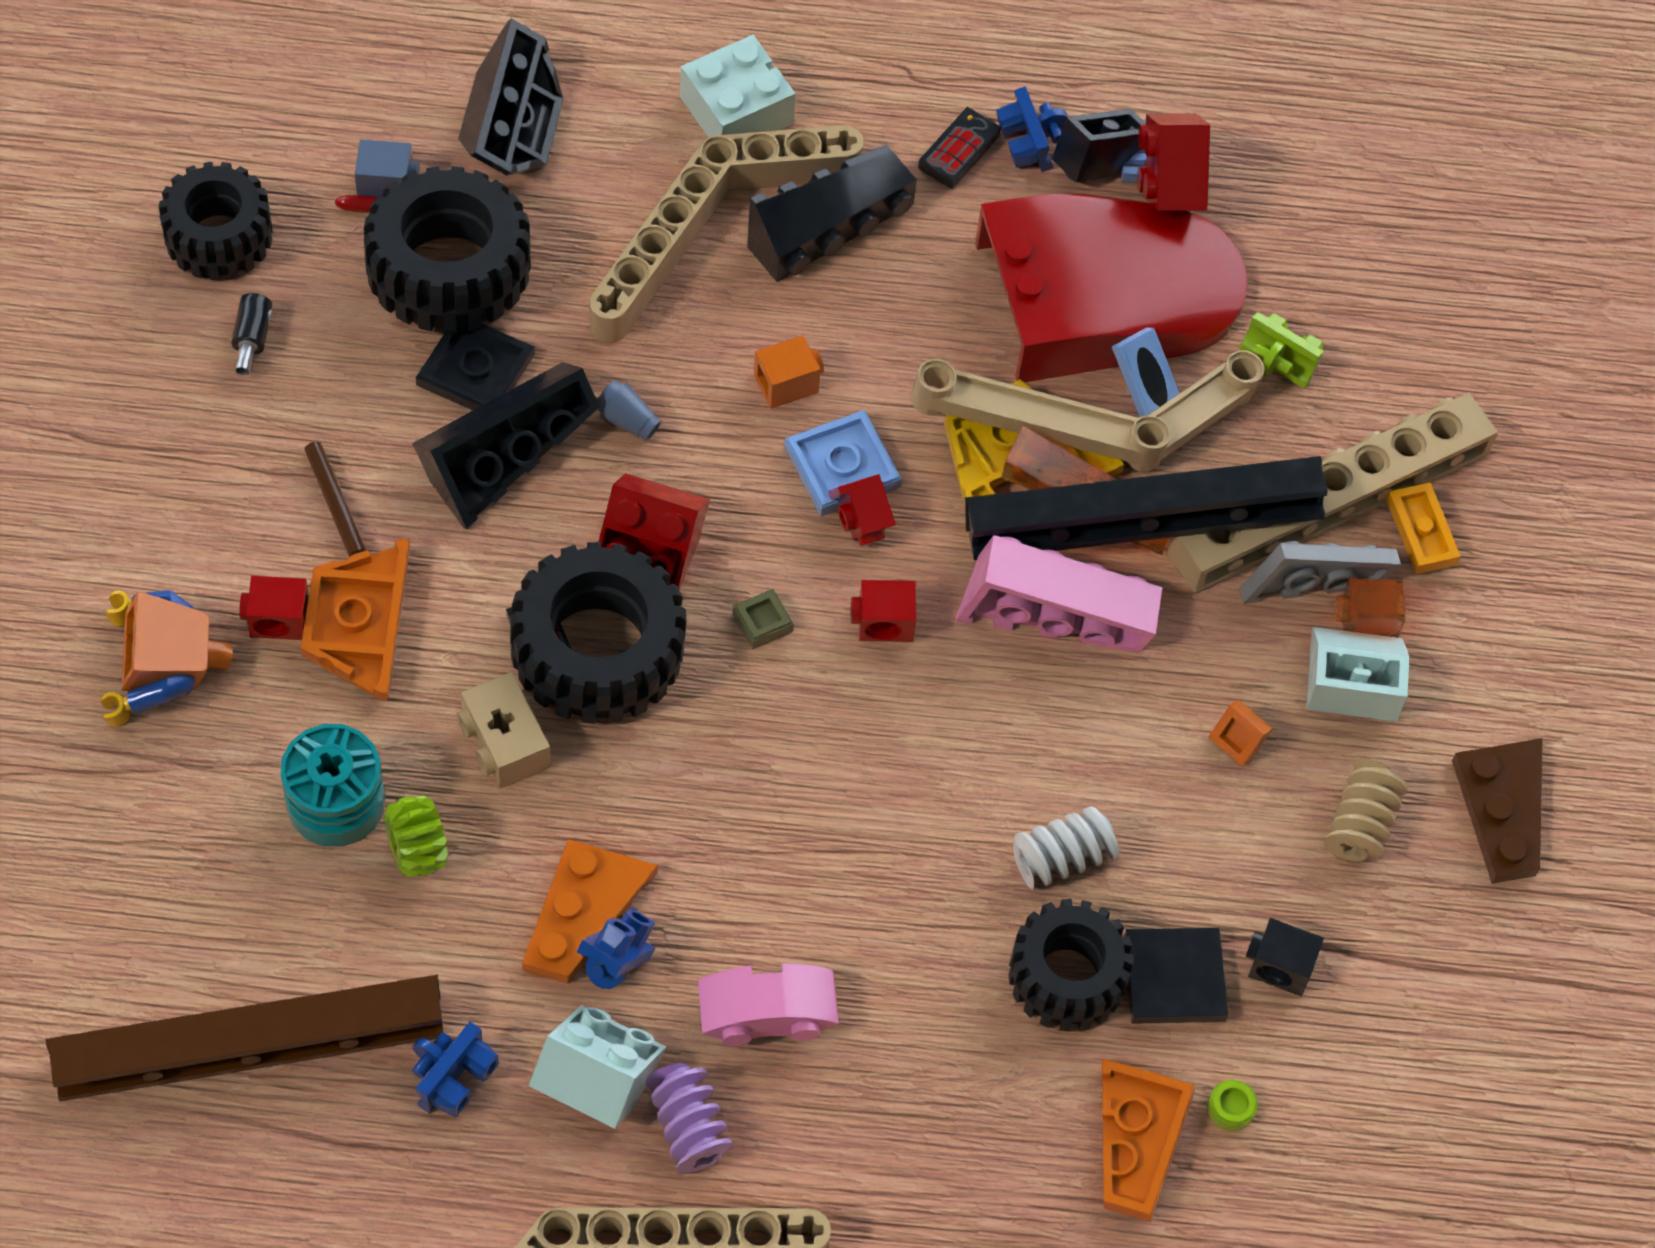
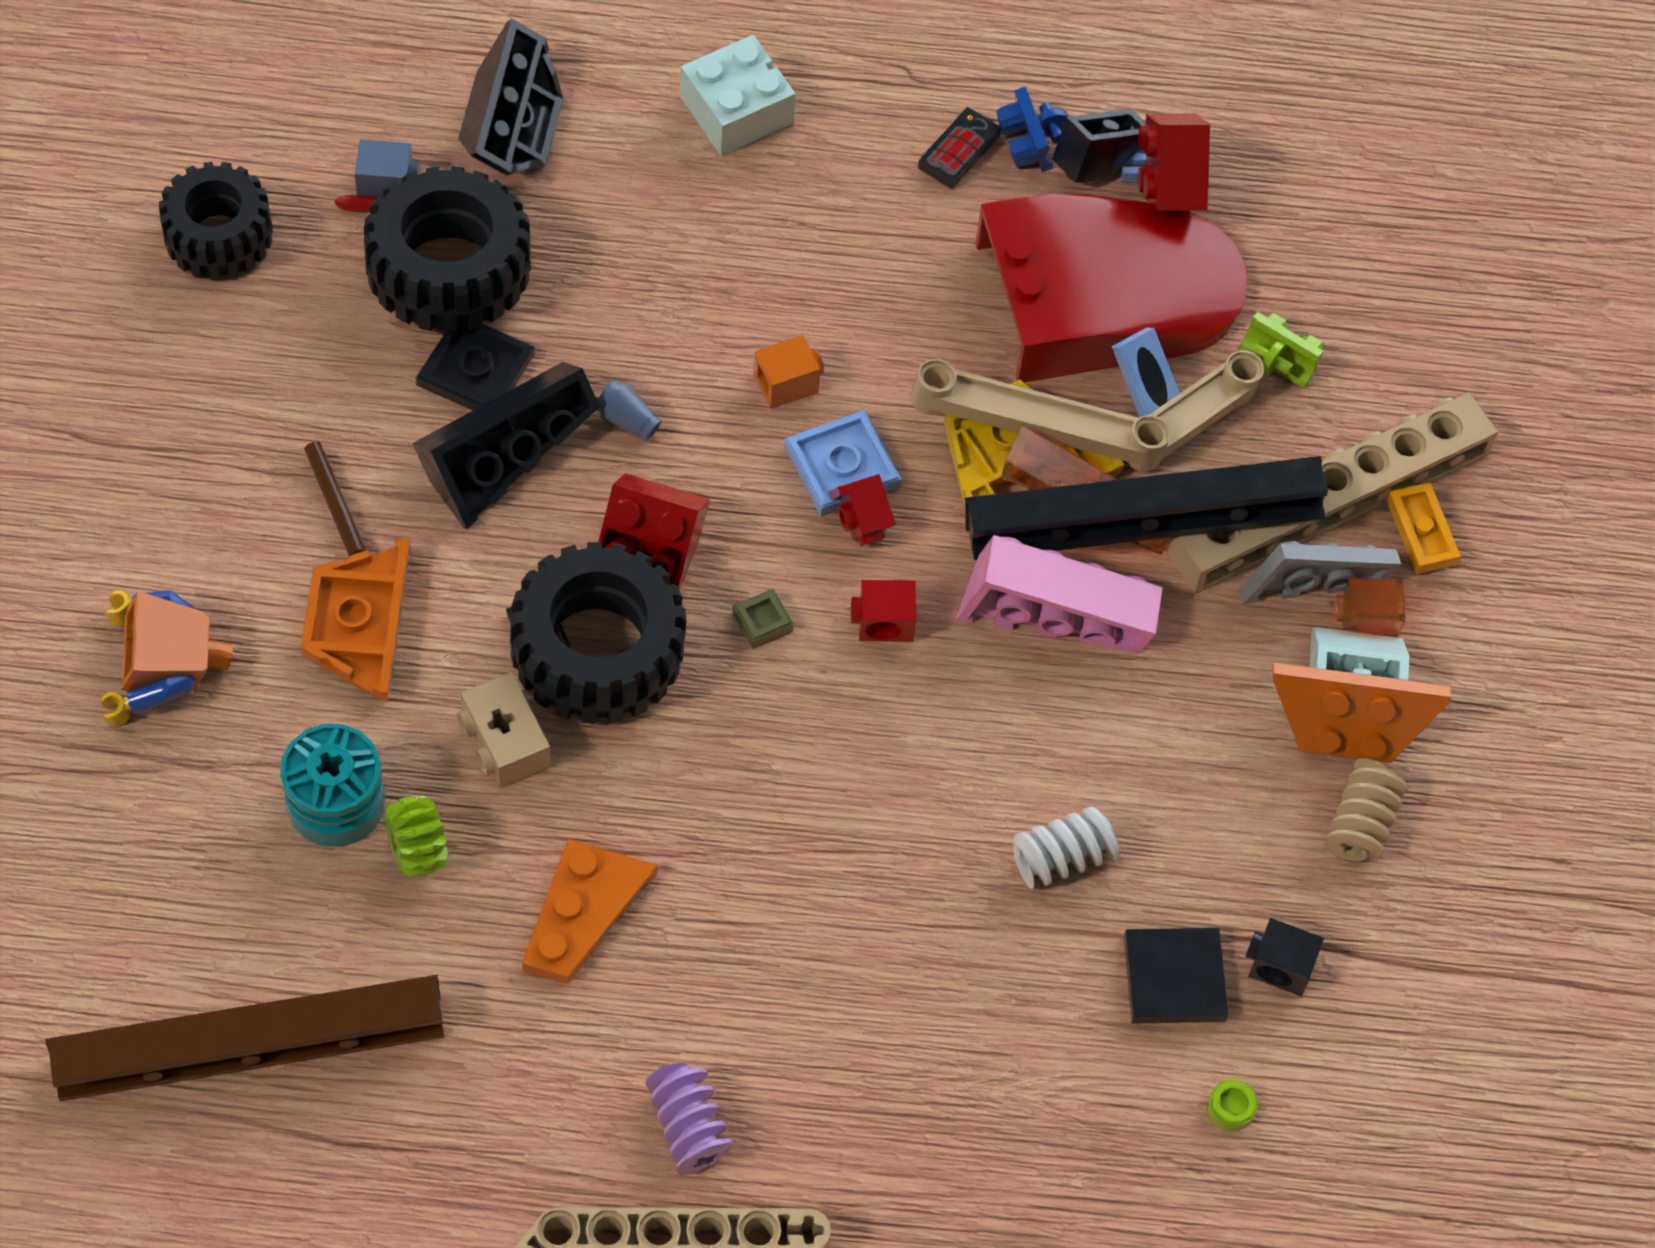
black piece [231,293,273,376] -> none
red brick [239,575,309,640] -> none
blue hips [412,1021,499,1117] -> none
light aqua slope [528,1005,666,1129] -> none
blue hips [576,908,656,989] -> none
tan beam [590,125,864,343] -> none
bright pink brick [698,963,839,1046] -> none
black wedge [747,145,917,282] -> none
black tyre [1008,899,1134,1032] -> none
orange wing [1102,1058,1195,1222] -> none
orange tile [1208,700,1273,767] -> none
reddish brown wing [1452,738,1542,884] -> none
none -> orange wing [1272,662,1451,763]

